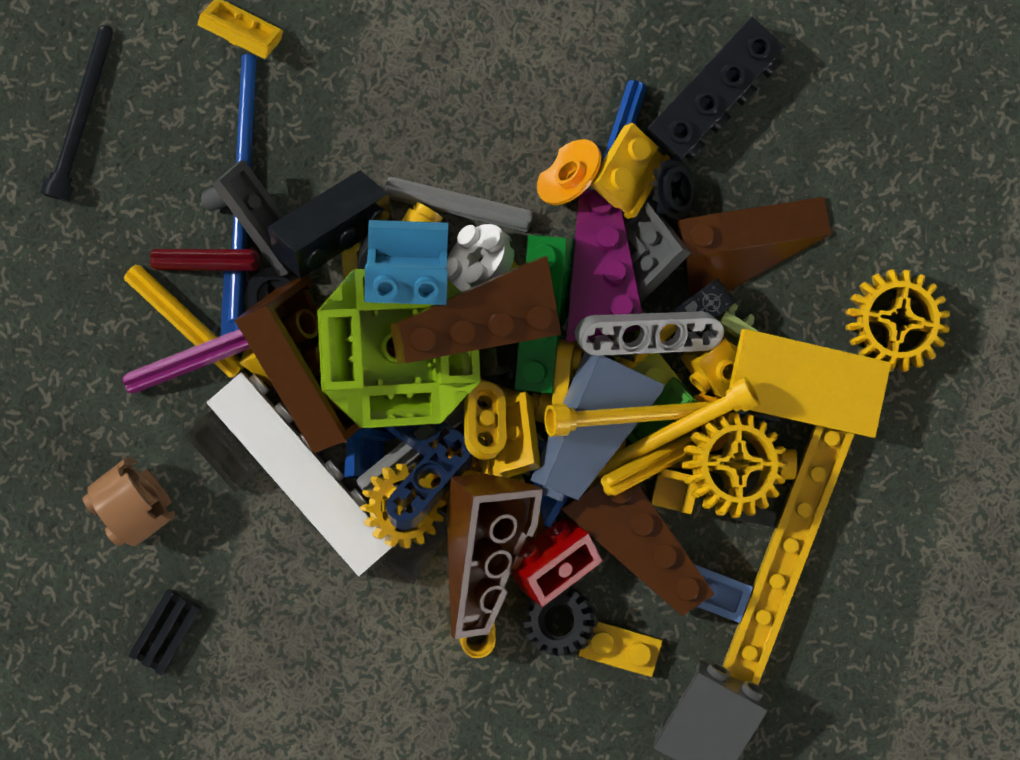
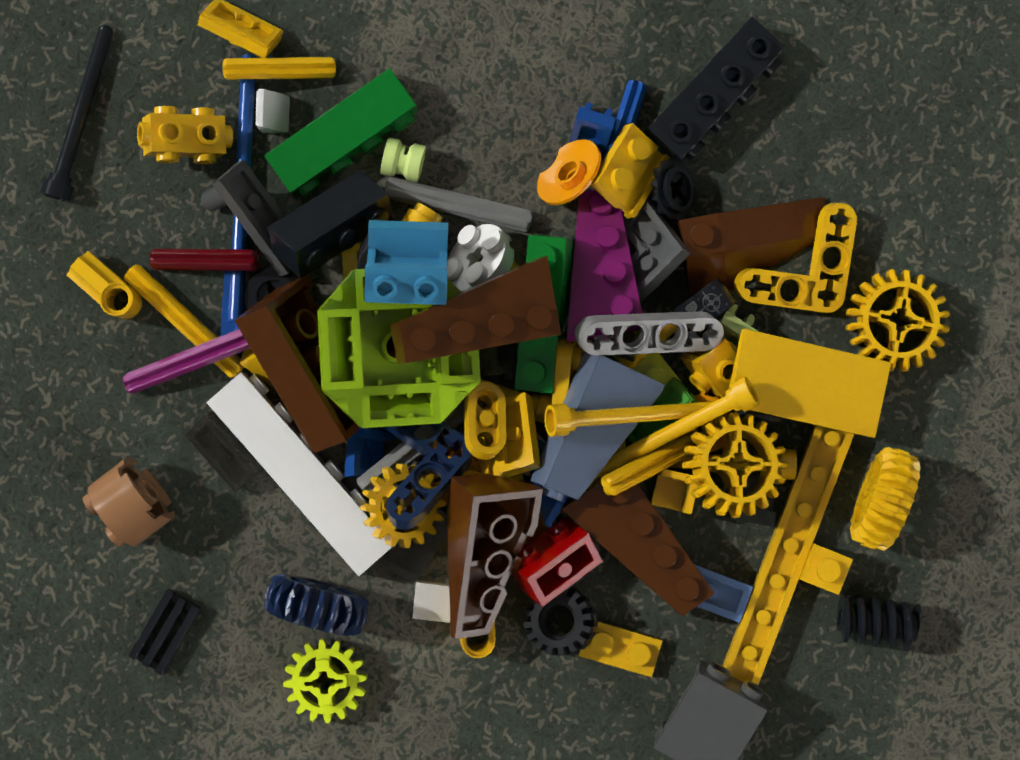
none -> yellow piece [67,251,142,320]
none -> yellow brick [137,106,233,164]
none -> yellow axle [222,57,336,80]
none -> white slope [255,89,290,133]
none -> green brick [264,68,418,198]
none -> dark blue gear [264,574,369,636]
none -> neon yellow gear [283,638,368,723]
none -> yellowish green wheel [380,137,426,183]
none -> white slope [412,580,450,623]
none -> blue tile [569,102,616,153]
none -> yellow beam [734,203,857,313]
none -> yellow brick [799,543,853,595]
none -> black piece [836,593,921,651]
none -> yellow gear [850,447,921,551]

